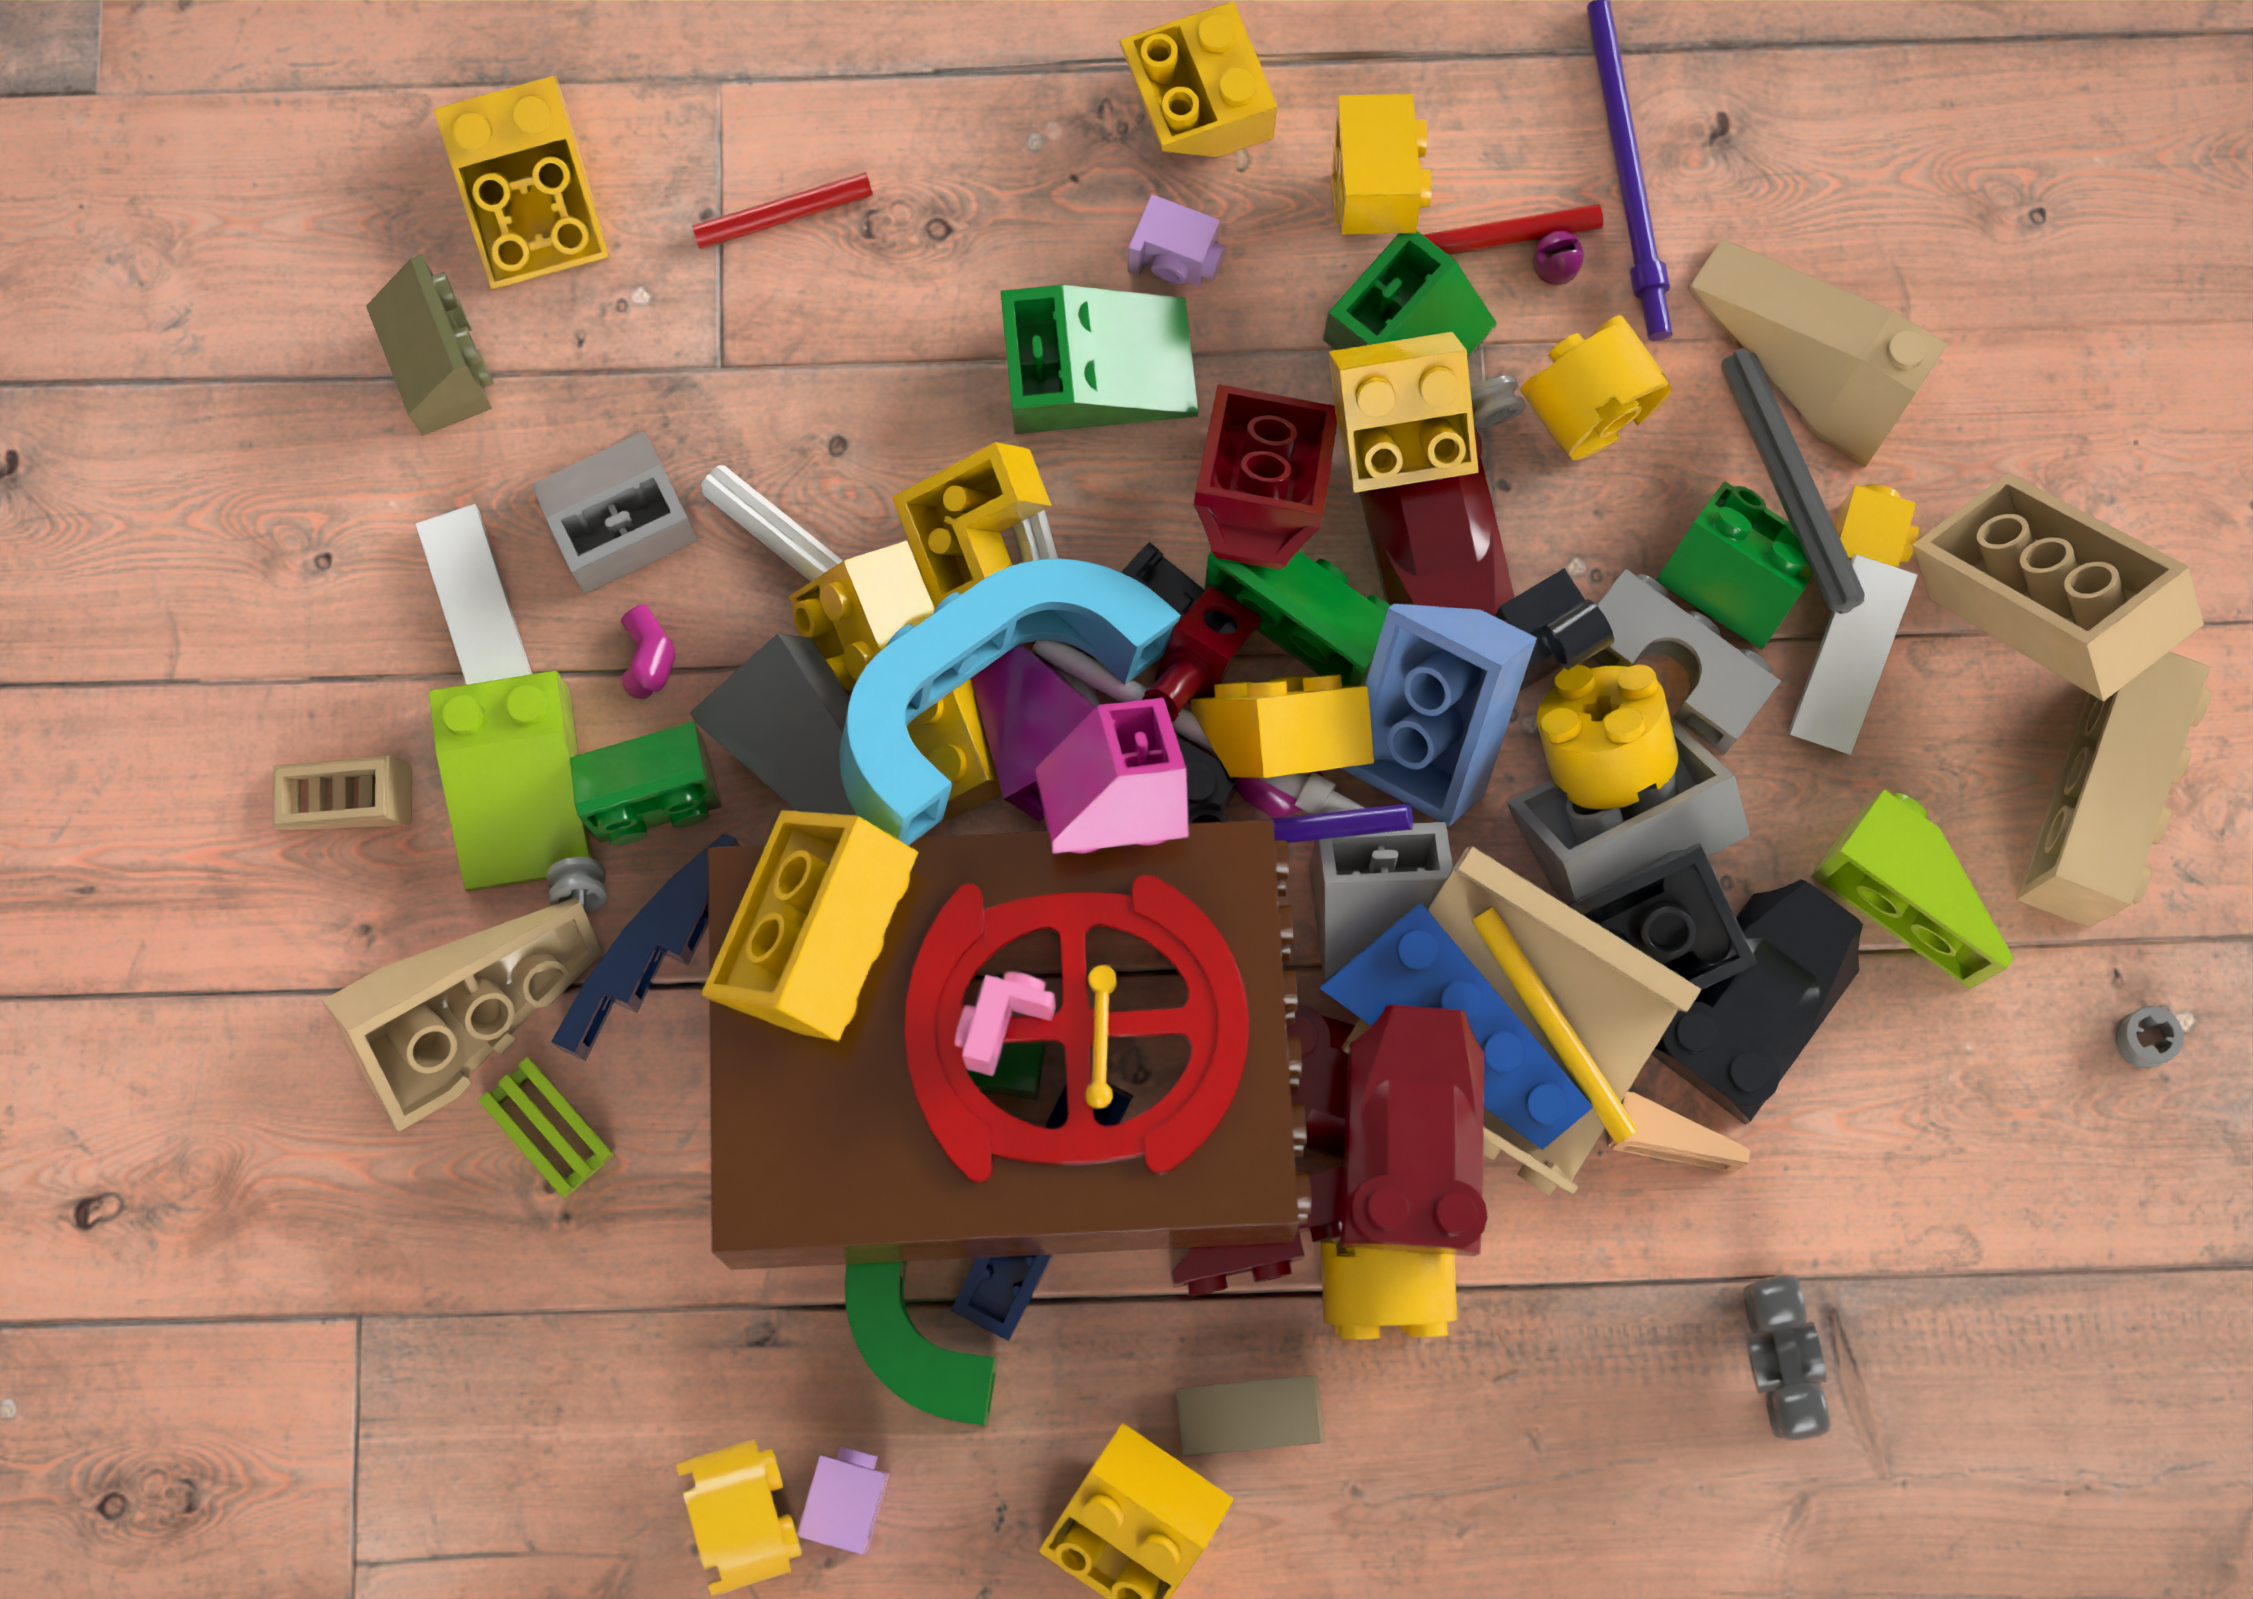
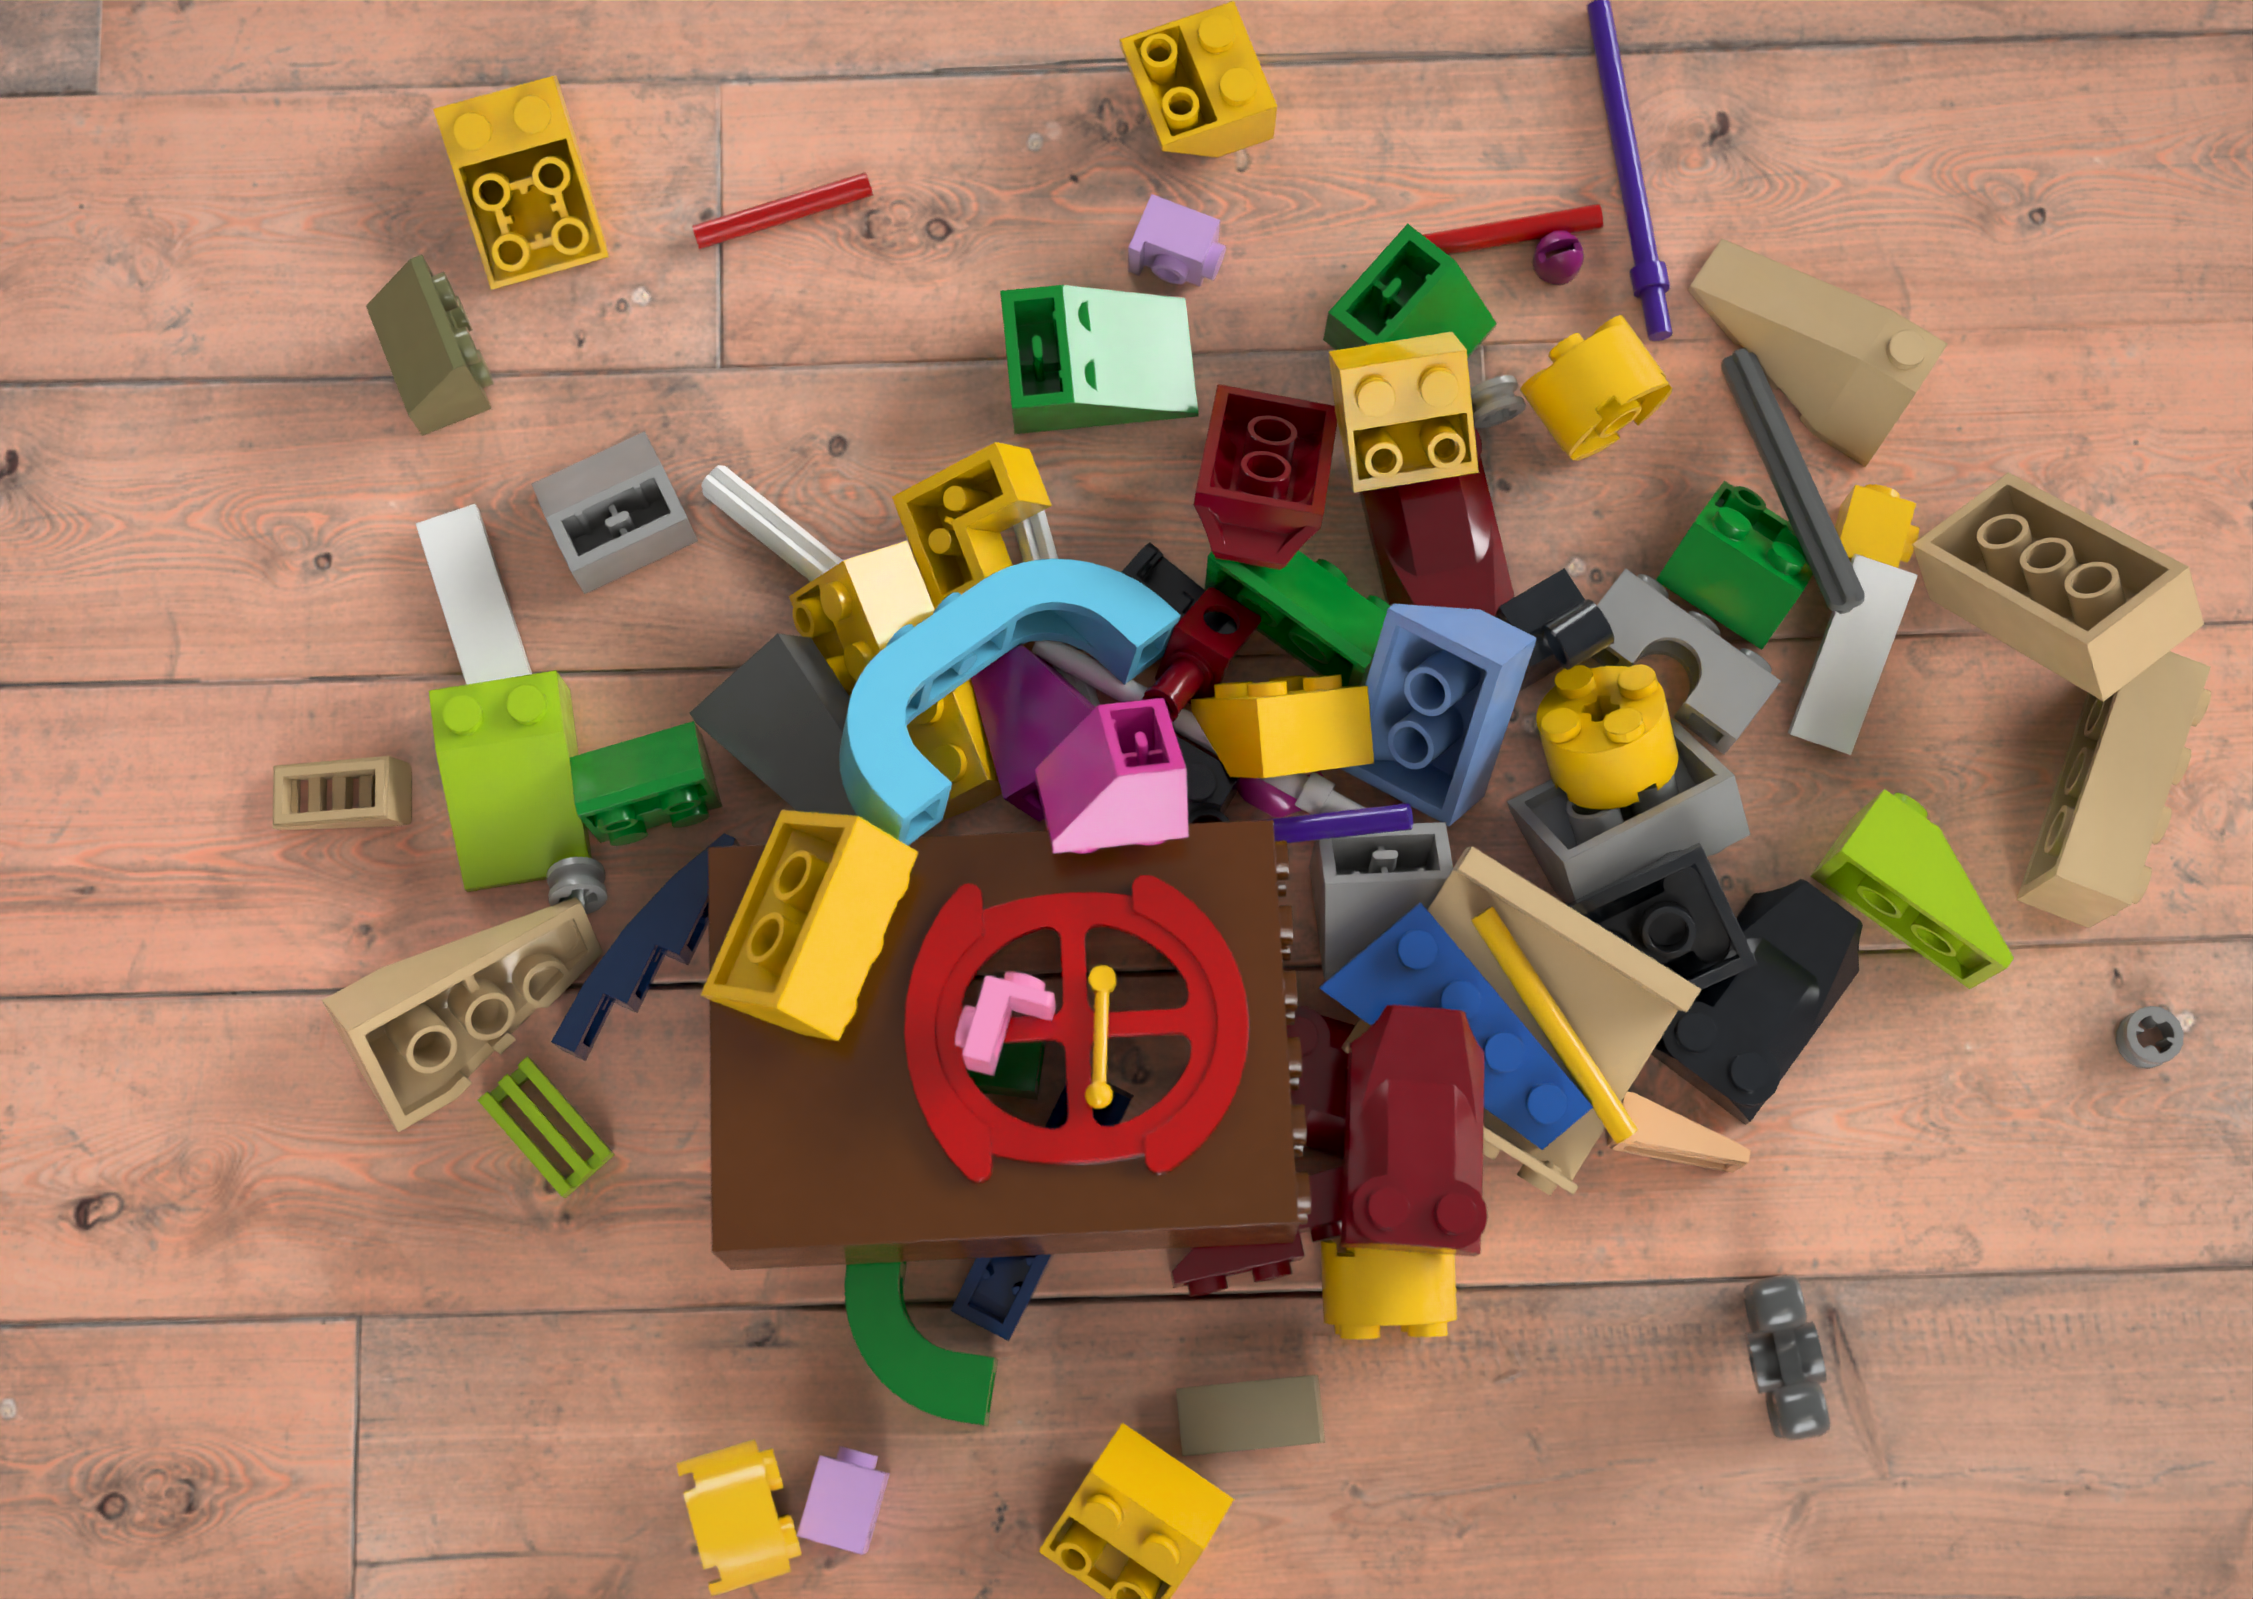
dark pink arm [620,604,676,699] -> none
yellow brick [1331,94,1431,235] -> none

